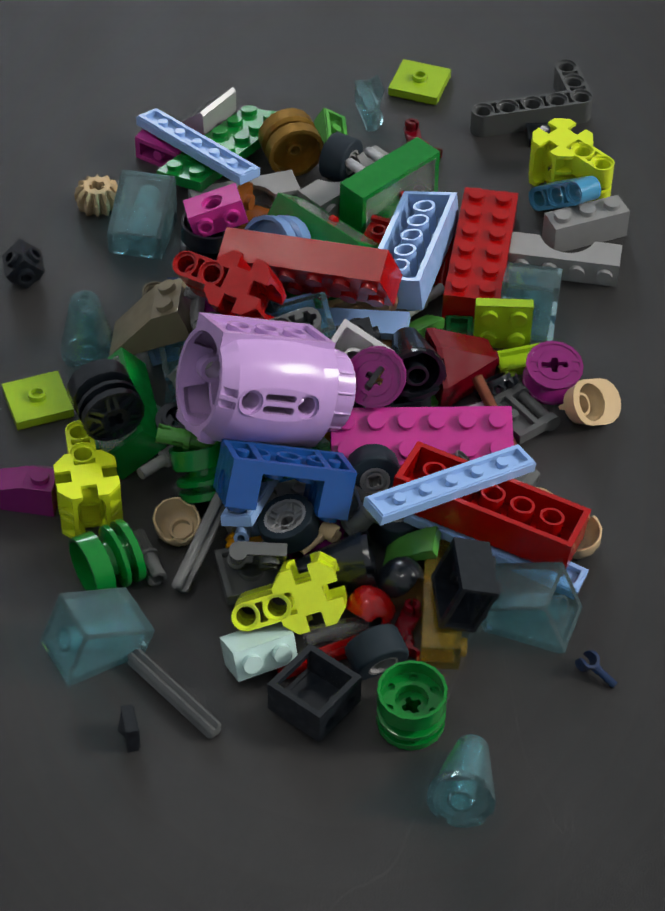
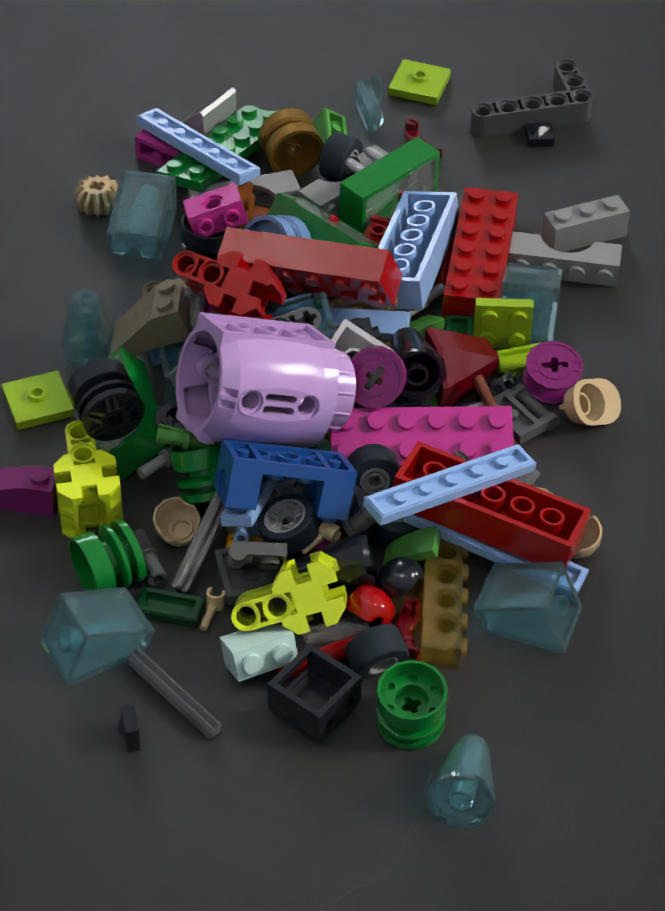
black brick [2,238,45,289] -> none
black piece [431,537,501,633] -> none
neon yellow connector [528,118,615,202] -> none
dark azure beam [529,176,601,211] -> none
dark blue hand [575,650,618,689] -> none
none -> dark green tile [134,586,205,629]
none -> tan hand [199,587,225,631]

